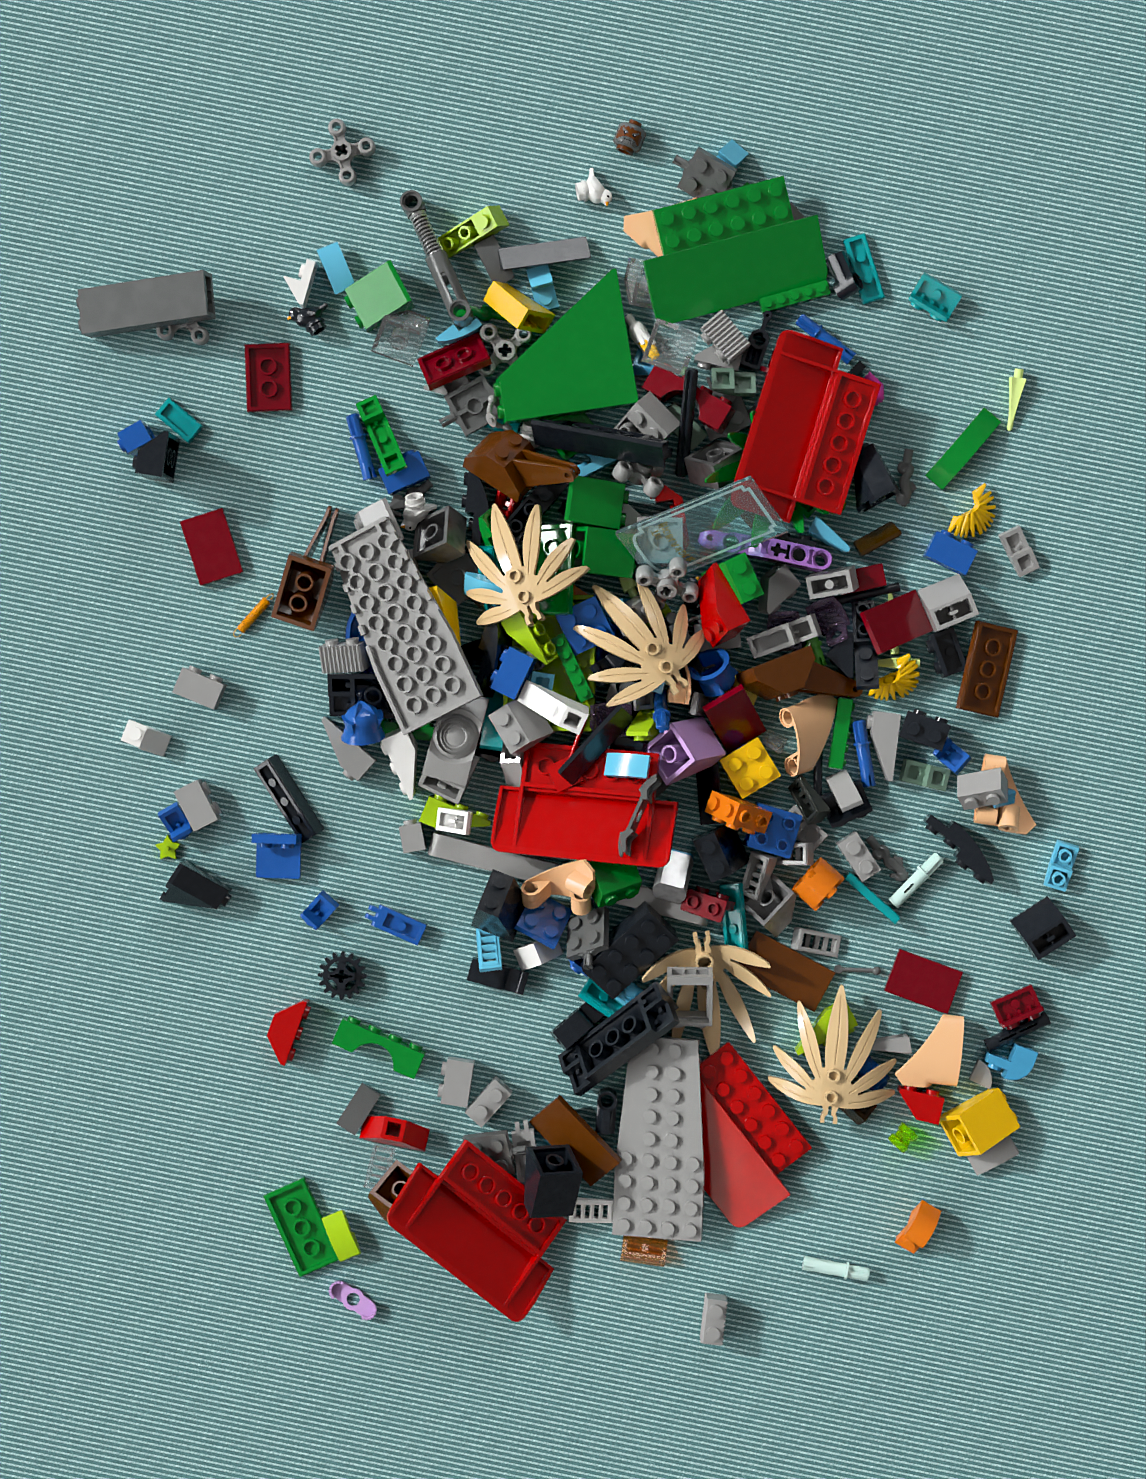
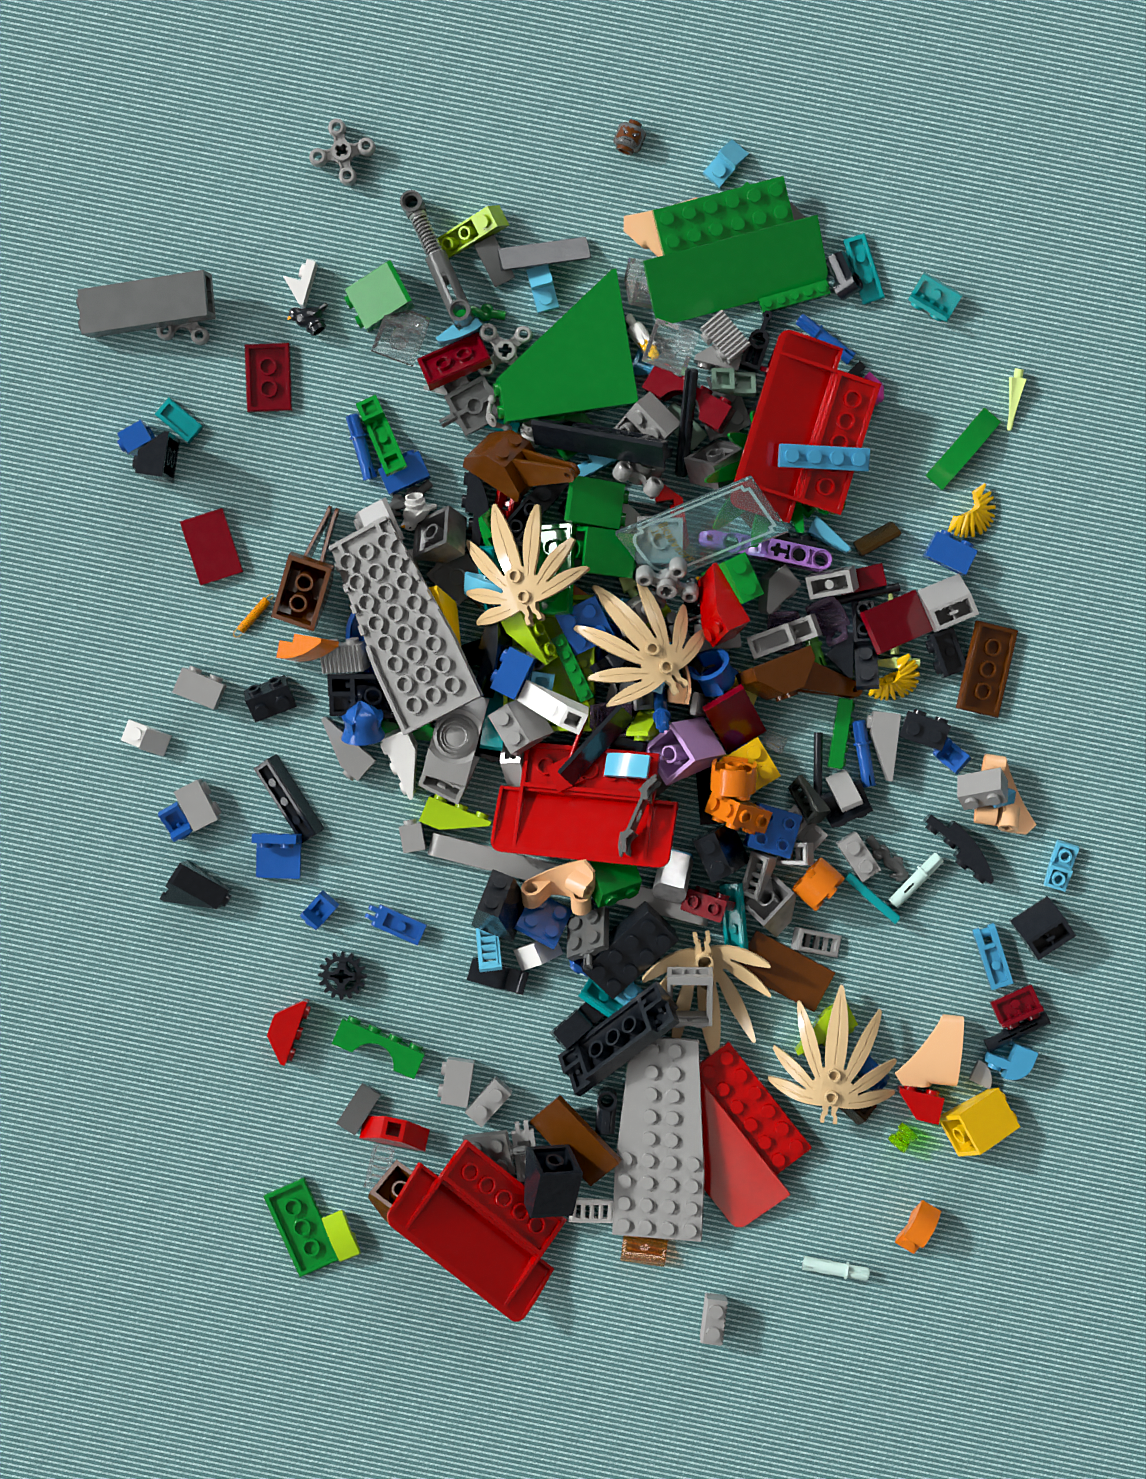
lime piece [155,835,181,860] -> none
medium azure slope [316,242,355,294] -> none
lavender piece [329,1281,377,1320] -> none
white slope [435,807,473,835] -> none
yellow slope [483,281,555,334] -> none
white animal [575,168,612,206] -> none
dark grey plate [672,147,738,198] -> none
light nougat panel [779,694,838,777] -> none
dark grey hinge [834,964,881,975] -> none
black slope [854,442,901,514] -> none
light grey slope [871,1033,912,1054] -> none
dark red tile [884,948,963,1014] -> none
dark grey animal [895,449,917,507] -> none
sand green slope [899,759,951,792] -> none
light grey slope [966,1135,1019,1176] -> none
light grey slope [998,525,1040,577] -> none
none -> black bracket [244,675,297,723]
none -> orange slope [276,634,339,662]
none -> orange brick [710,756,757,801]
none -> dark azure plate [778,444,870,472]
none -> dark azure plate [972,923,1013,990]

